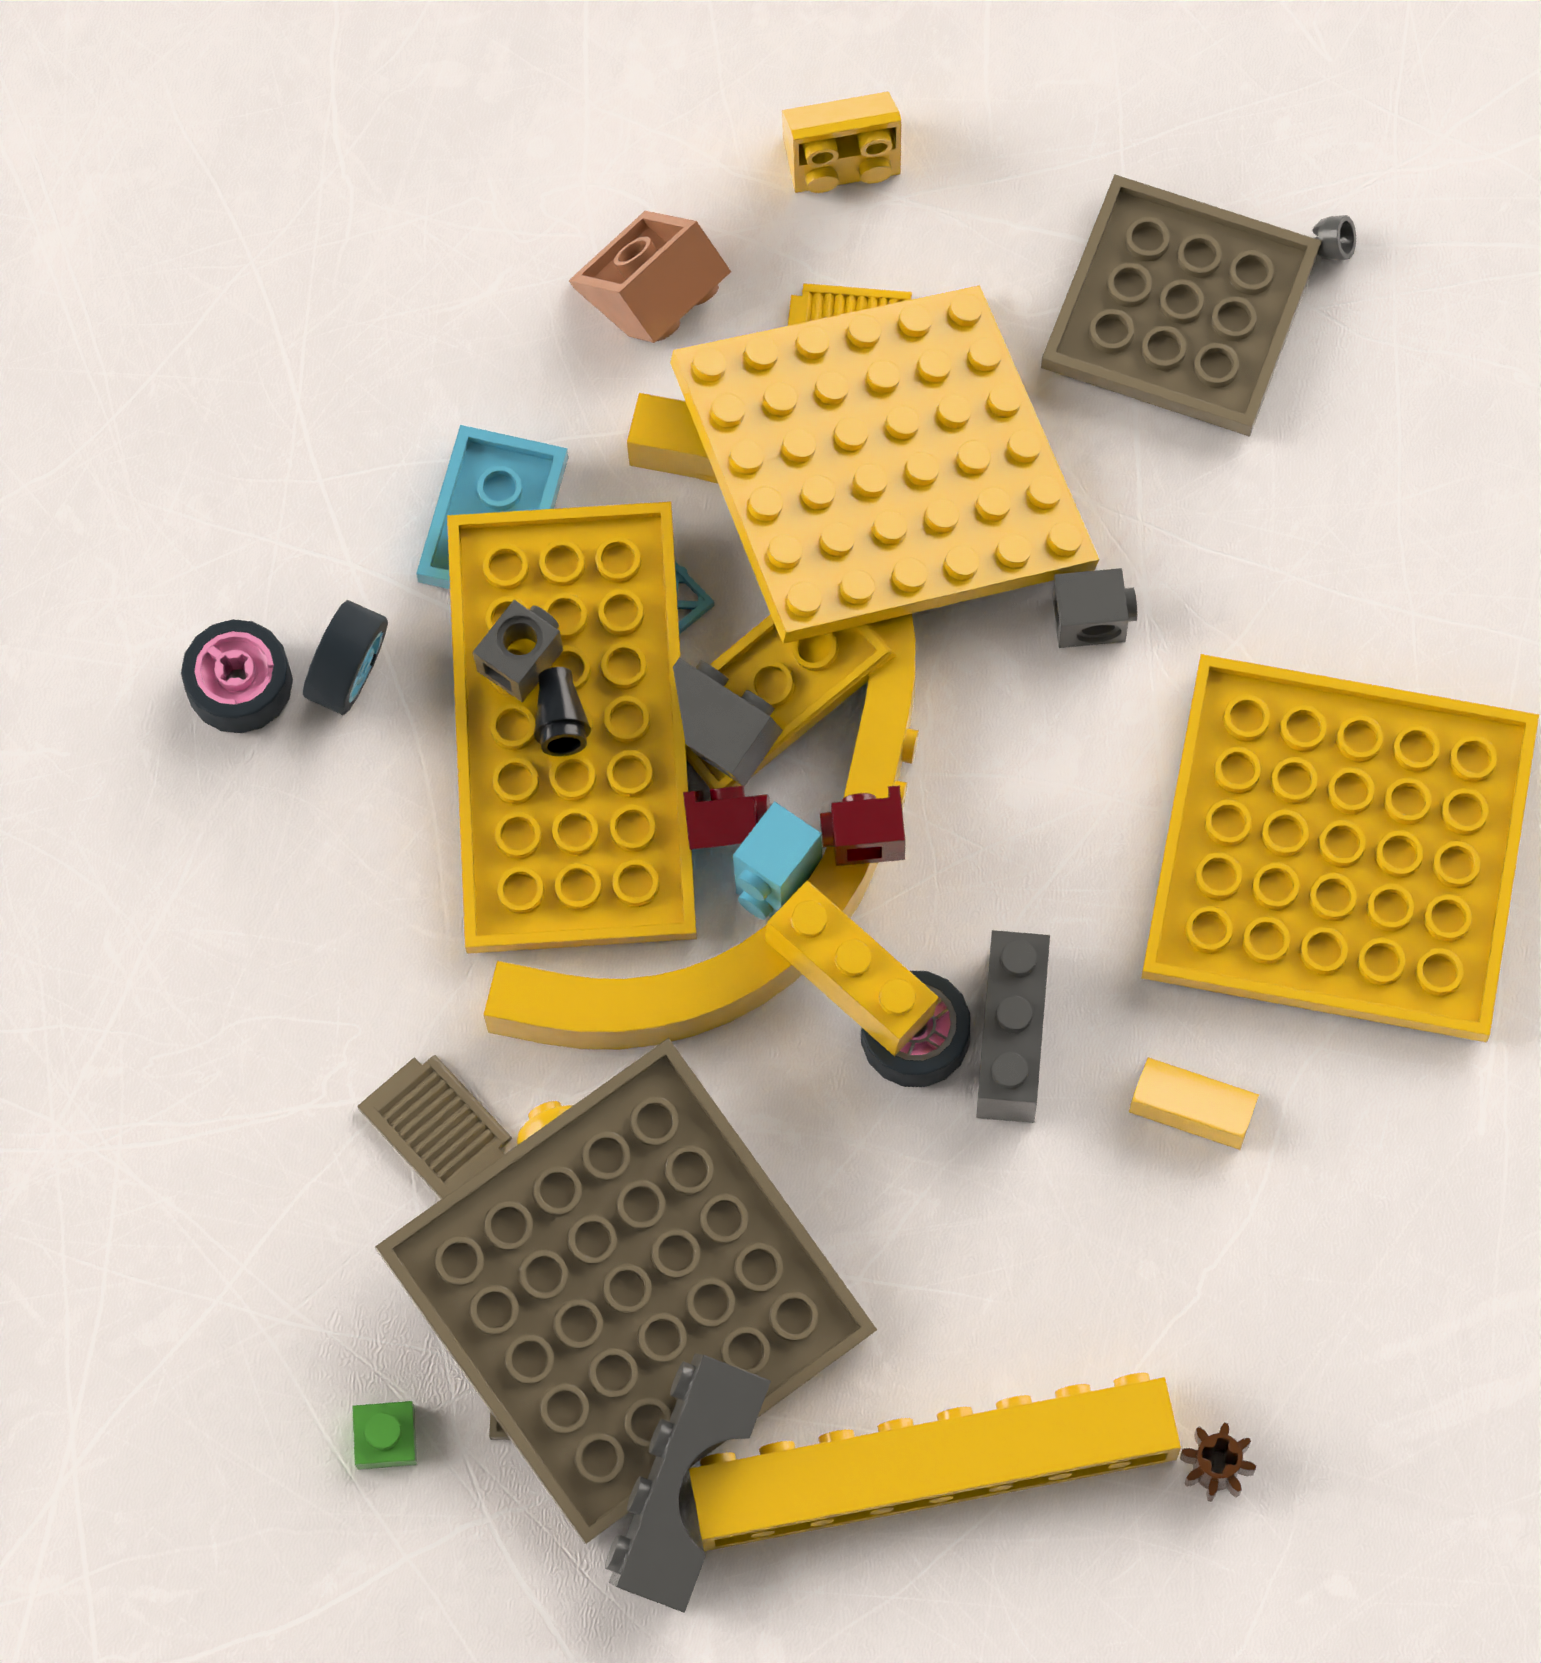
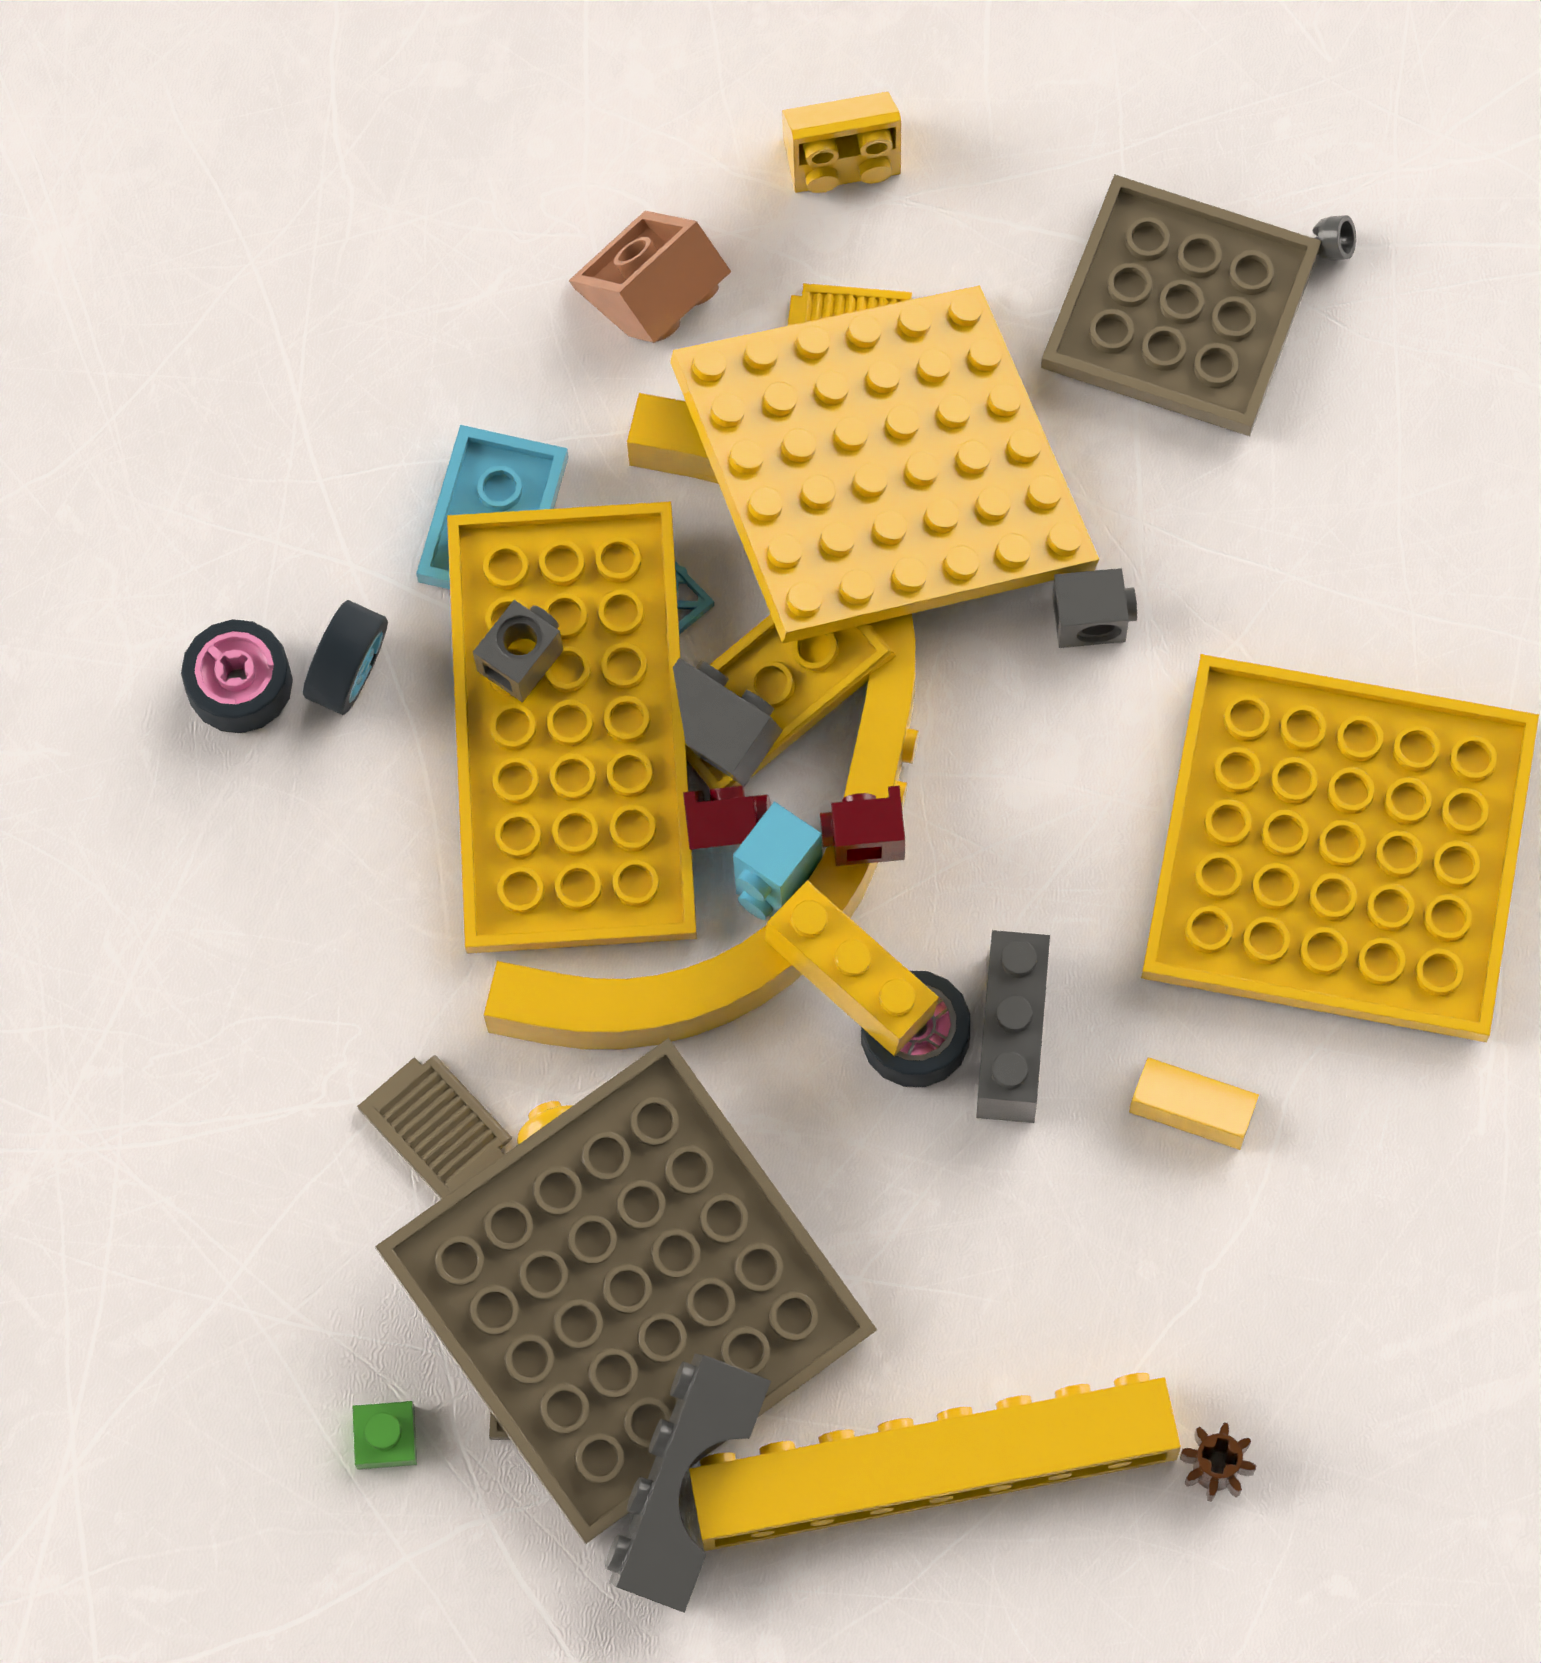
black cone [534,667,591,756] -> none

